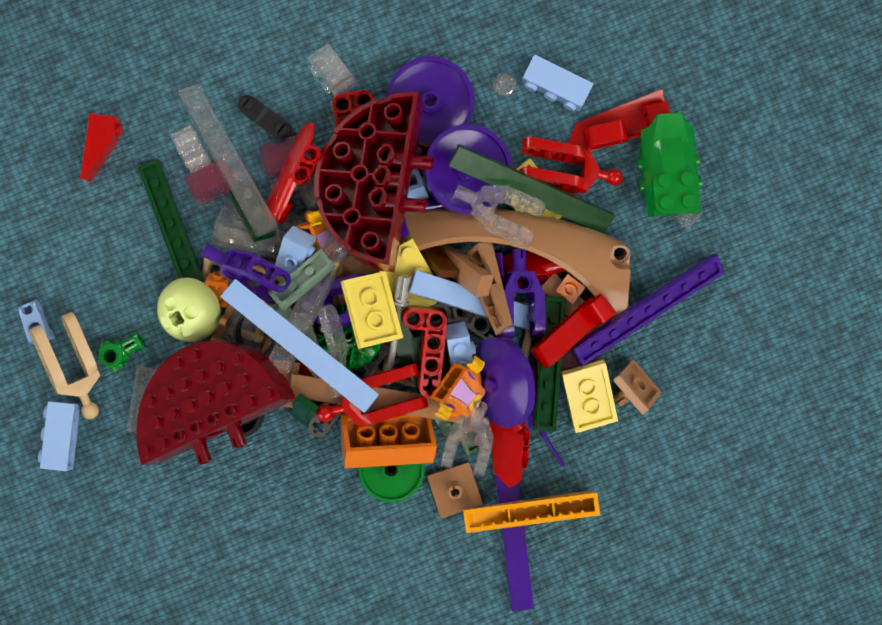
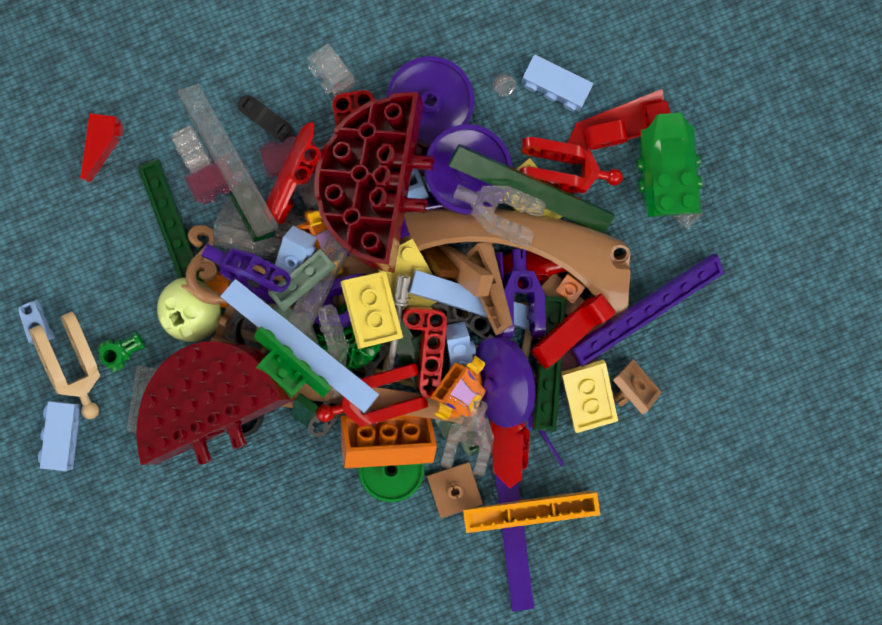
none -> medium nougat plant [181,225,227,305]
none -> green bracket [254,326,331,399]

